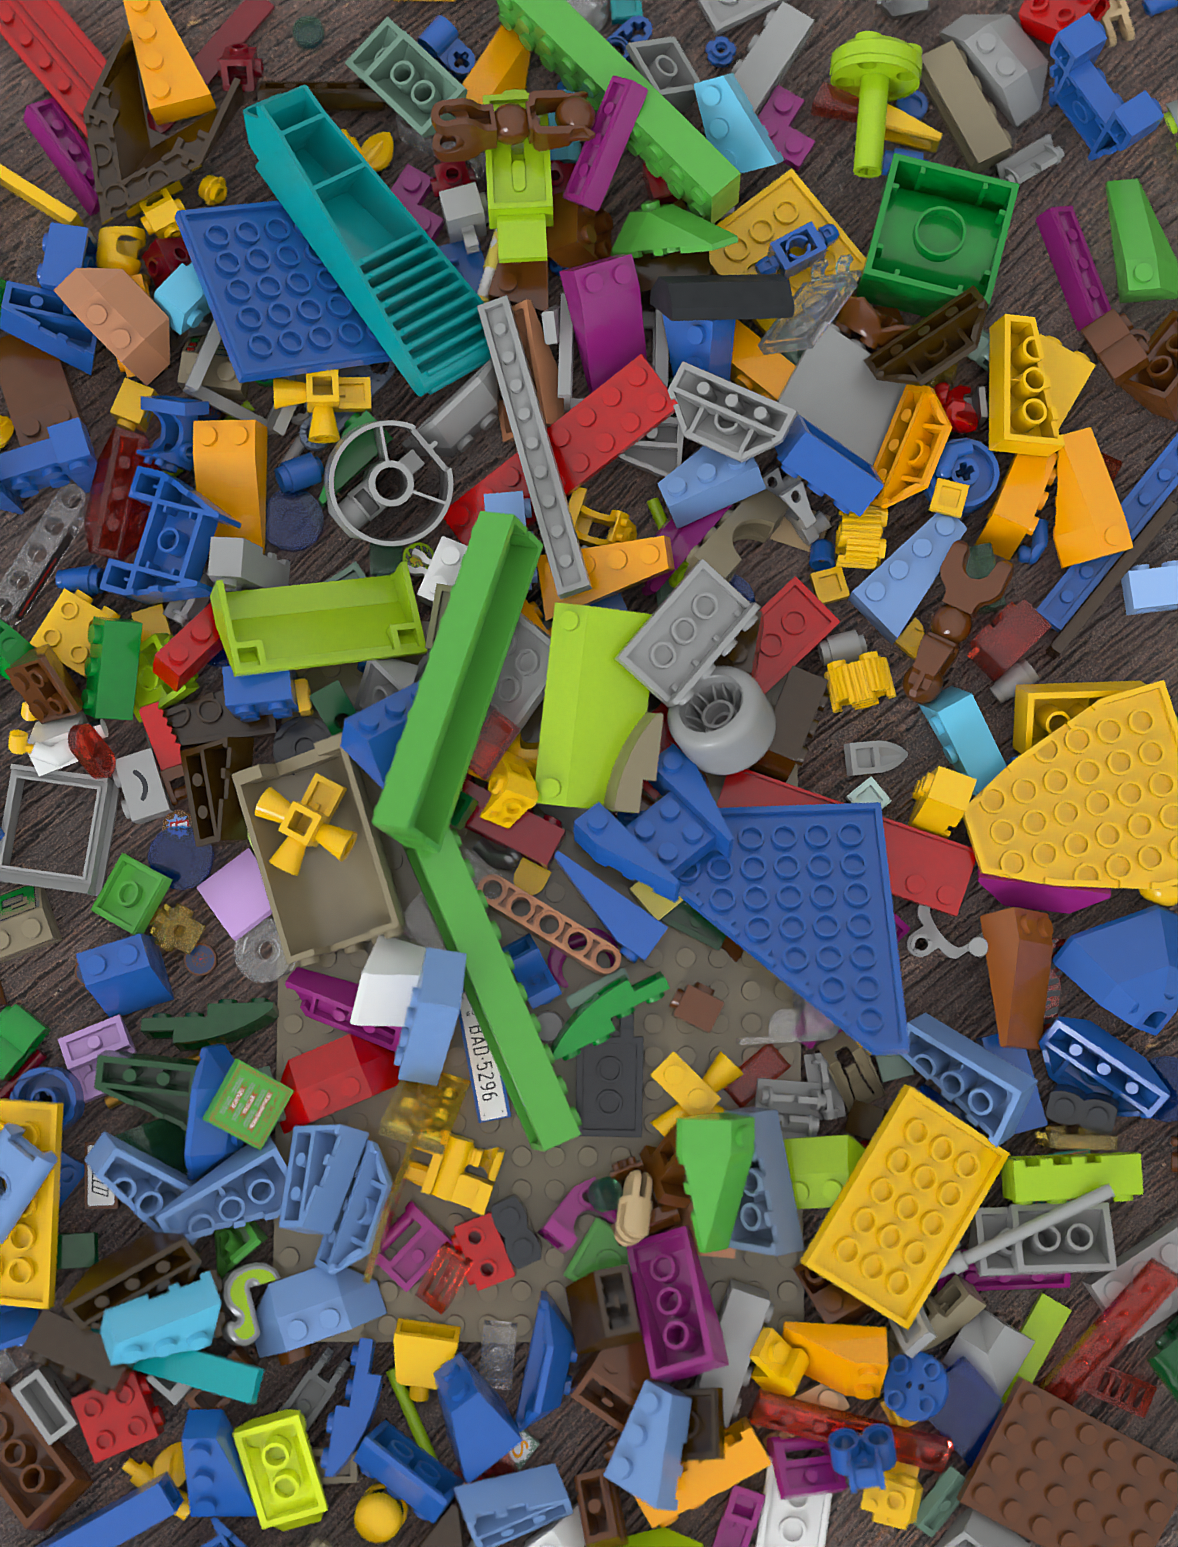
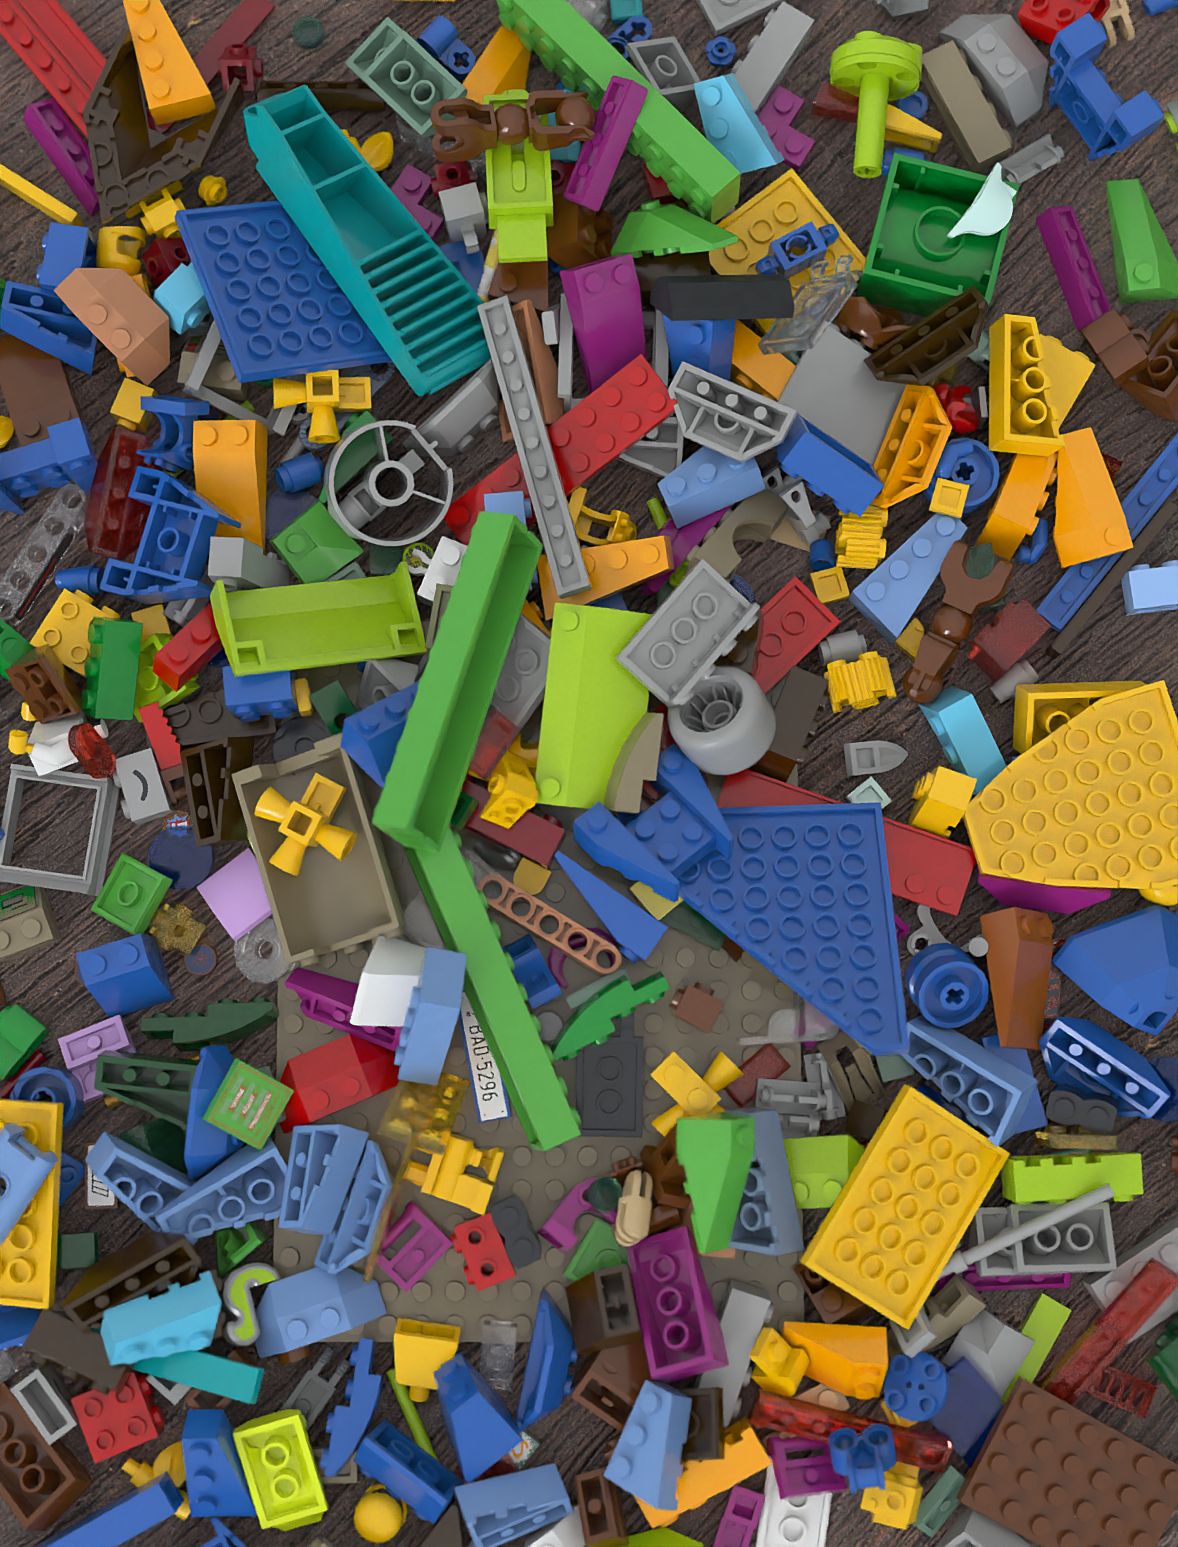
clear red tile [415,1241,473,1315] -> none
none -> bright green plate [269,501,364,584]
none -> blue wheel [905,943,989,1028]
none -> light aqua hat [947,162,1017,238]

